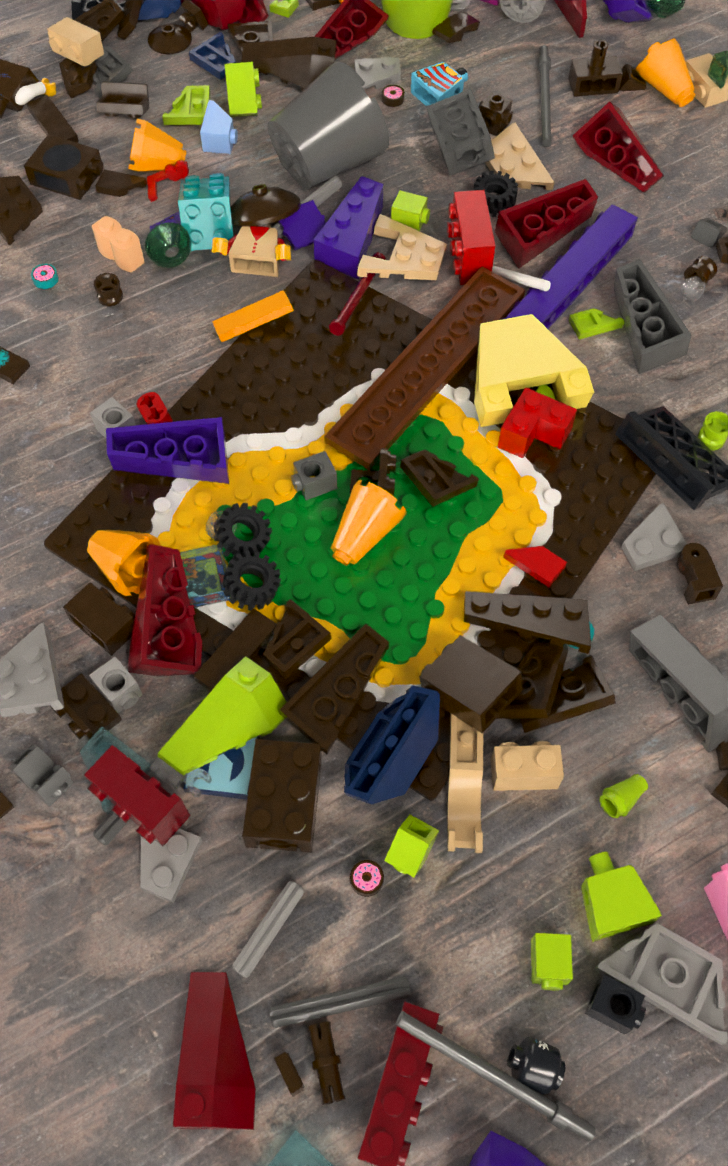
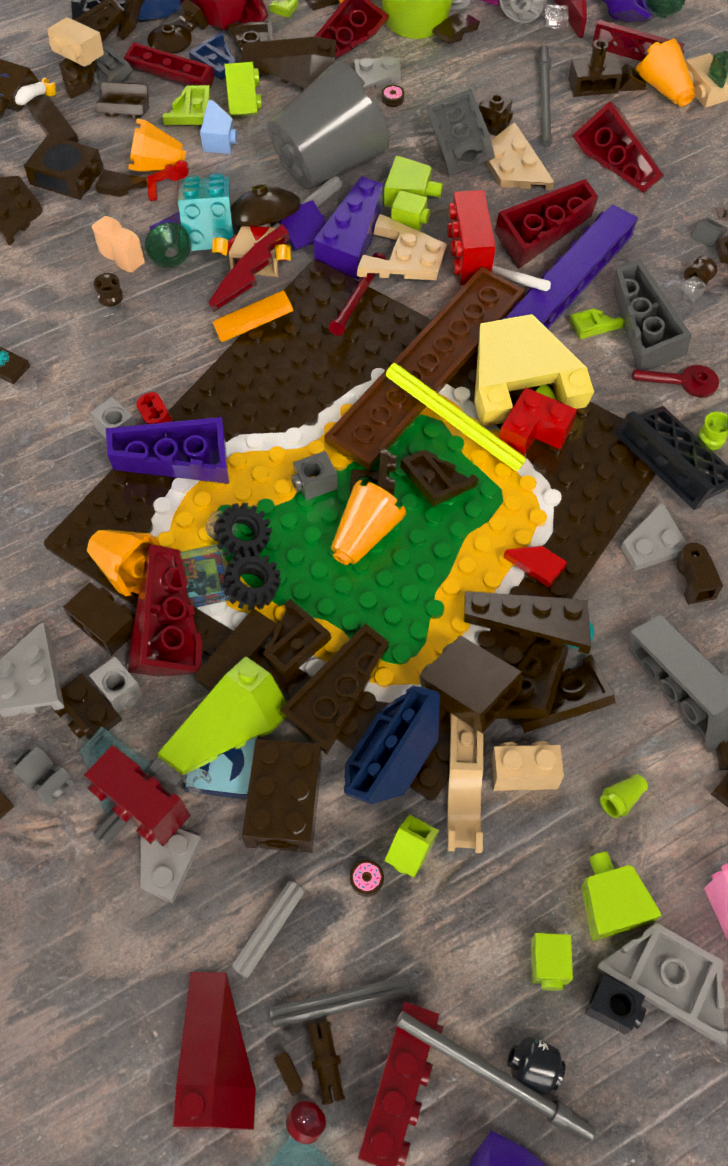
tile [31,264,59,289] -> none
medium azure torso [411,62,468,106] -> none
black tyre [473,171,518,217] -> none
none -> dark red brick [123,42,214,88]
none -> dark red slope [208,224,289,312]
none -> dark red tile [286,1101,326,1144]
none -> lime torso [384,156,444,207]
none -> neon yellow axle [386,363,526,471]
none -> clear plate [545,5,569,29]
none -> dark red fence [592,19,685,62]
none -> dark red piece [632,365,719,398]

